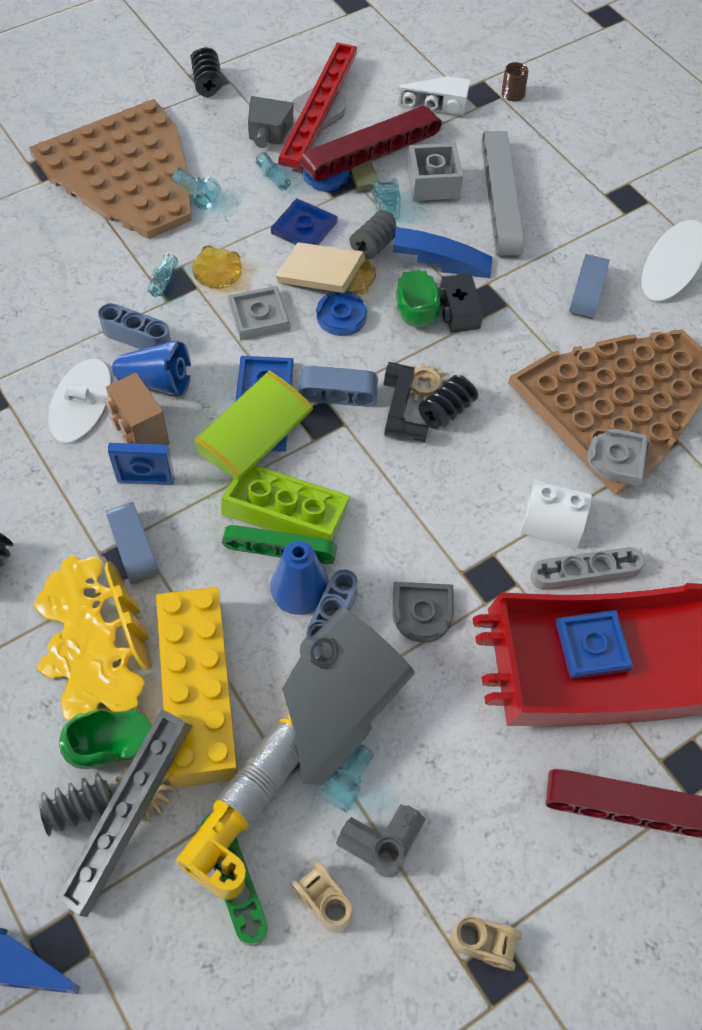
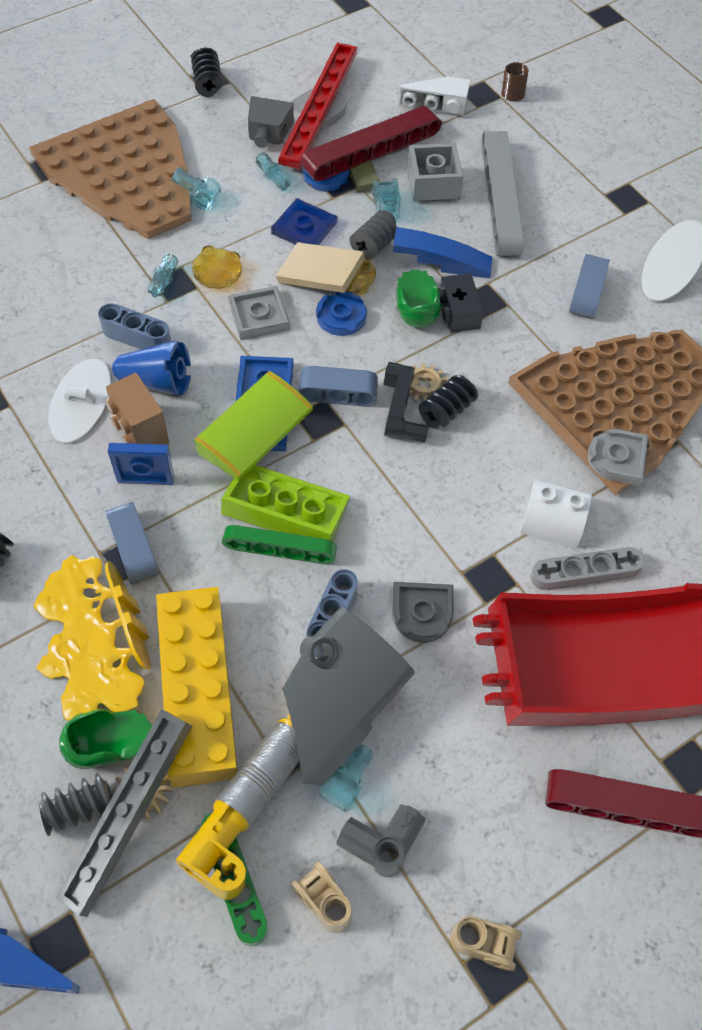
blue cone [270,541,329,615] -> none
blue tile [555,610,633,680] -> none

